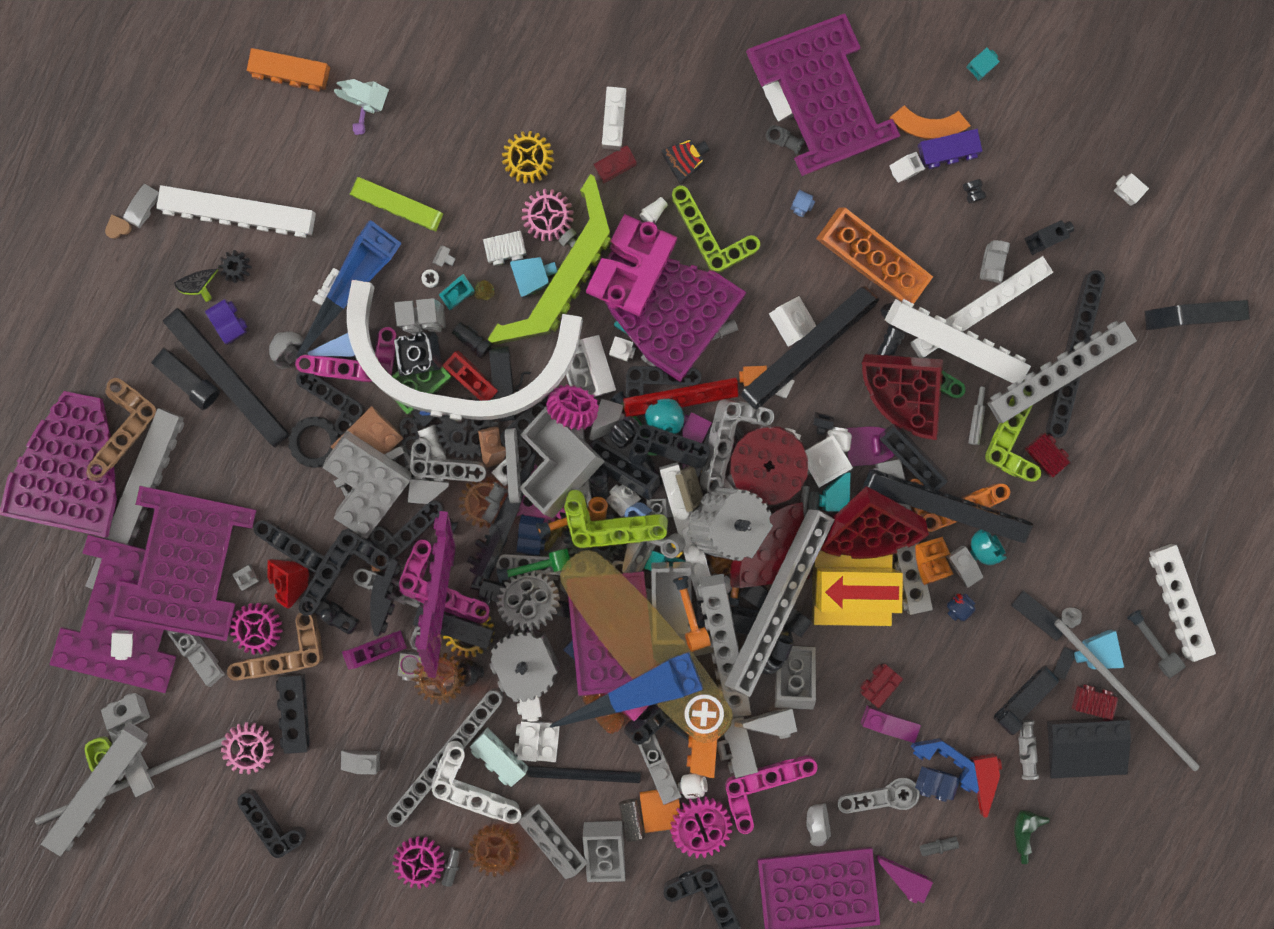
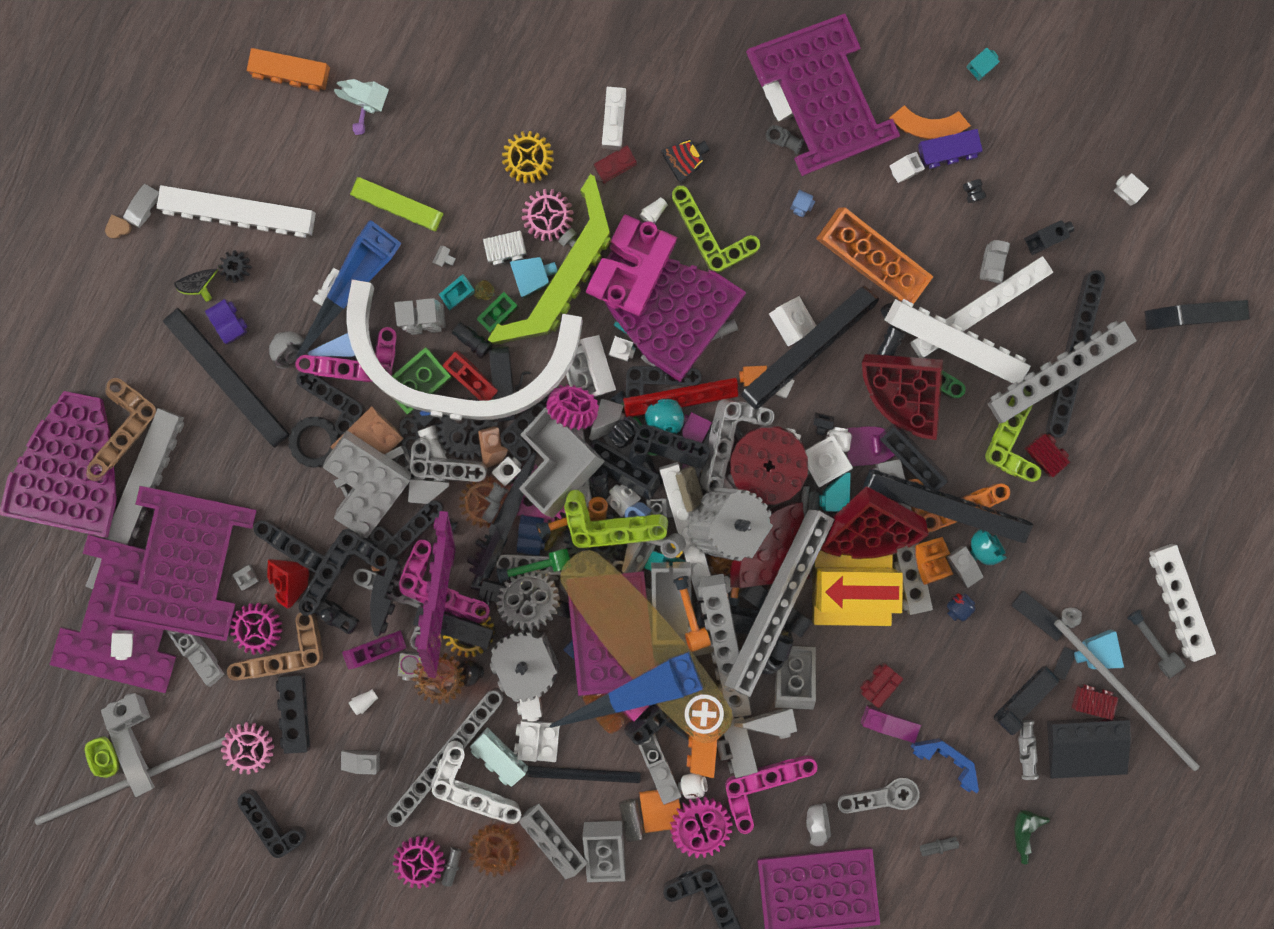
light grey brick [41,722,148,857] -> none
black beam [151,347,220,411] -> none
black slope [394,332,443,376] -> none
white bush [422,270,439,288] -> none
light grey beam [505,428,522,504] -> none
magenta slope [876,855,933,903] -> none
dark blue brick [915,766,961,802] -> none
light grey axle [968,386,986,445] -> none
red slope [971,753,1002,817] -> none
none -> white cone [349,689,378,715]
none -> green brick [477,292,519,333]

